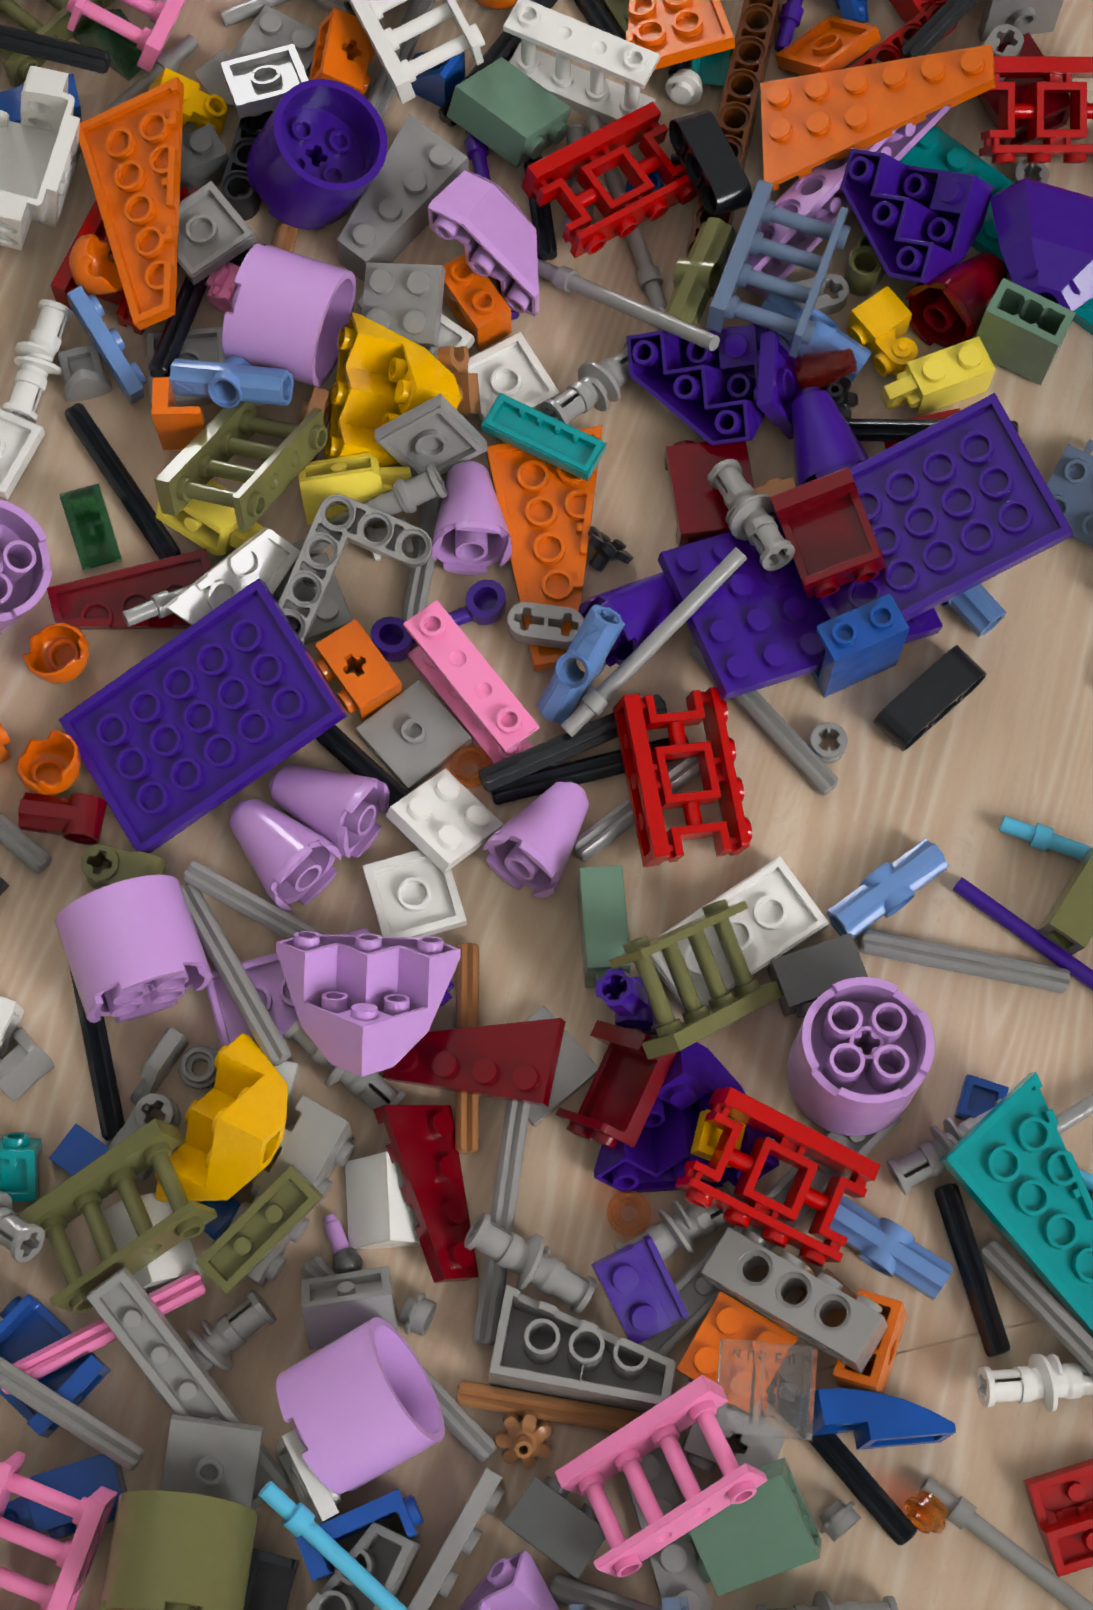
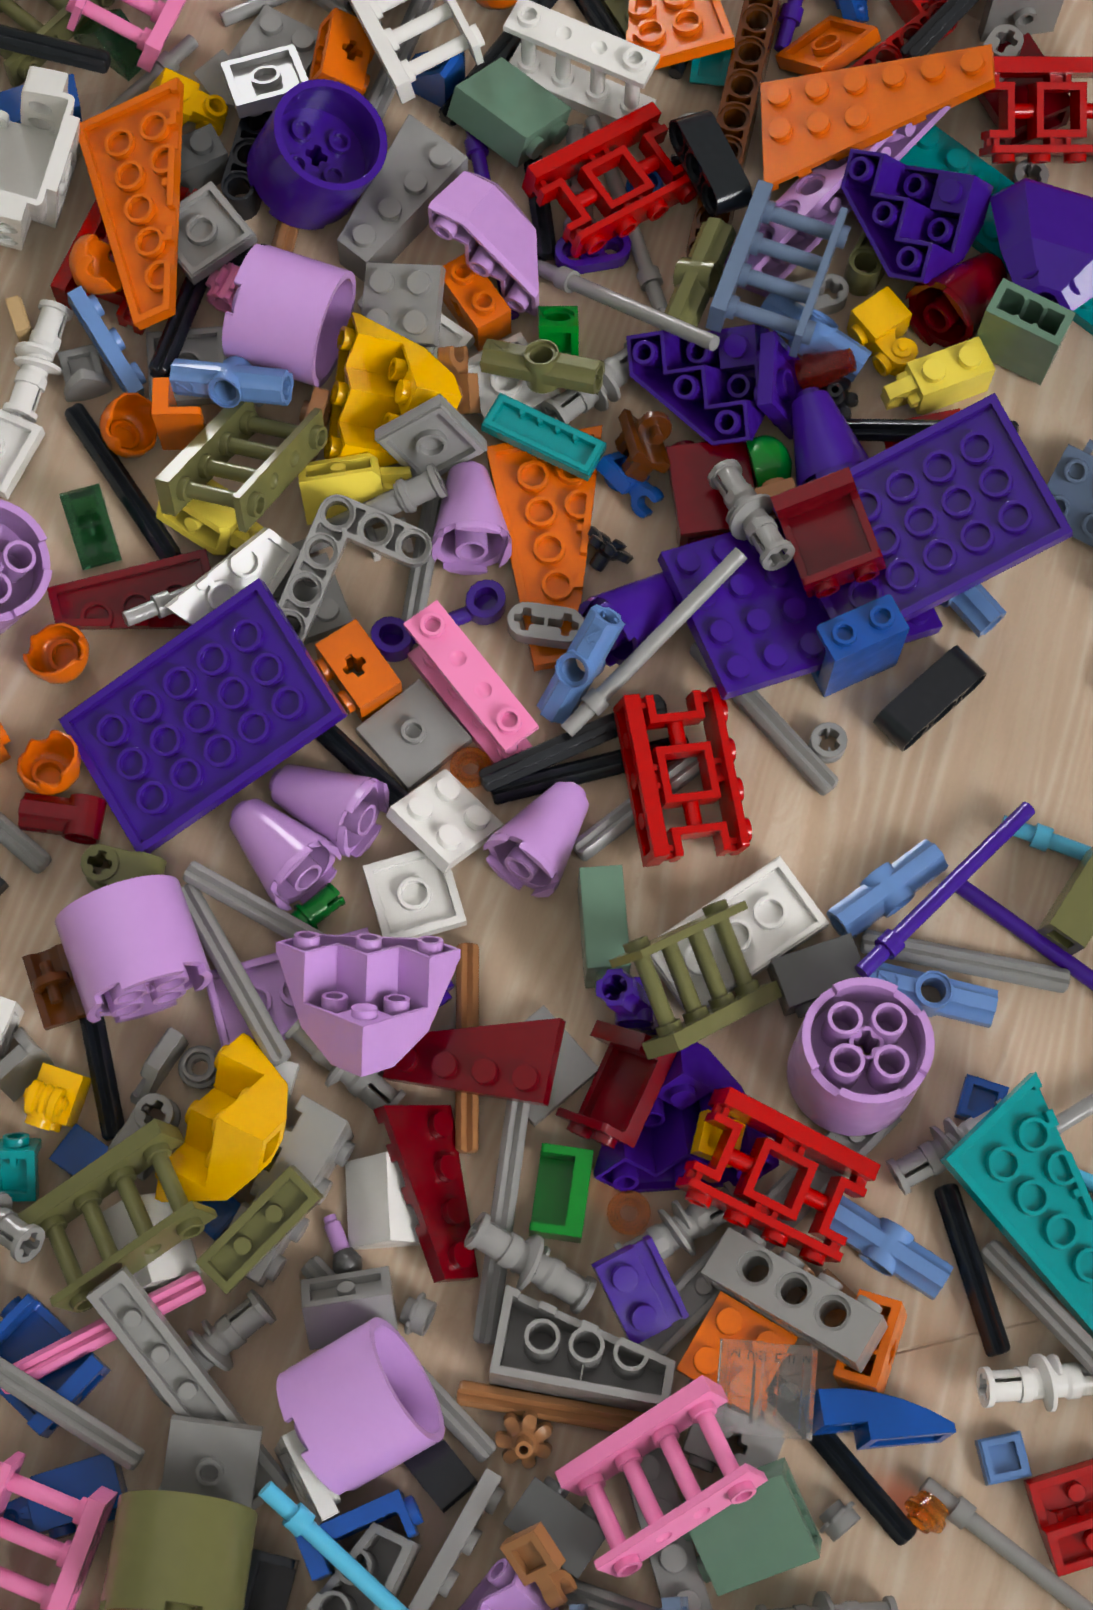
white plate [665,69,703,106] -> none
none -> tan tile [5,295,32,342]
none -> reddish brown hips [22,943,86,1031]
none -> yellow brick [23,1063,92,1133]
none -> orange hair [99,393,158,458]
none -> green pin [291,883,345,930]
none -> black slope [403,1439,478,1513]
none -> olive piece [480,338,605,395]
none -> medium nougat plate [499,1521,578,1609]
none -> green panel [529,1143,594,1243]
none -> green brick [538,306,579,356]
none -> dark purple plate [554,236,631,274]
none -> blue plate [596,451,664,518]
none -> reddish brown hips [615,408,672,482]
none -> green hair [746,435,792,488]
none -> dark purple bar [855,802,1035,977]
none -> medium blue piece [869,963,998,1028]
none -> medium blue tile [975,1431,1032,1486]

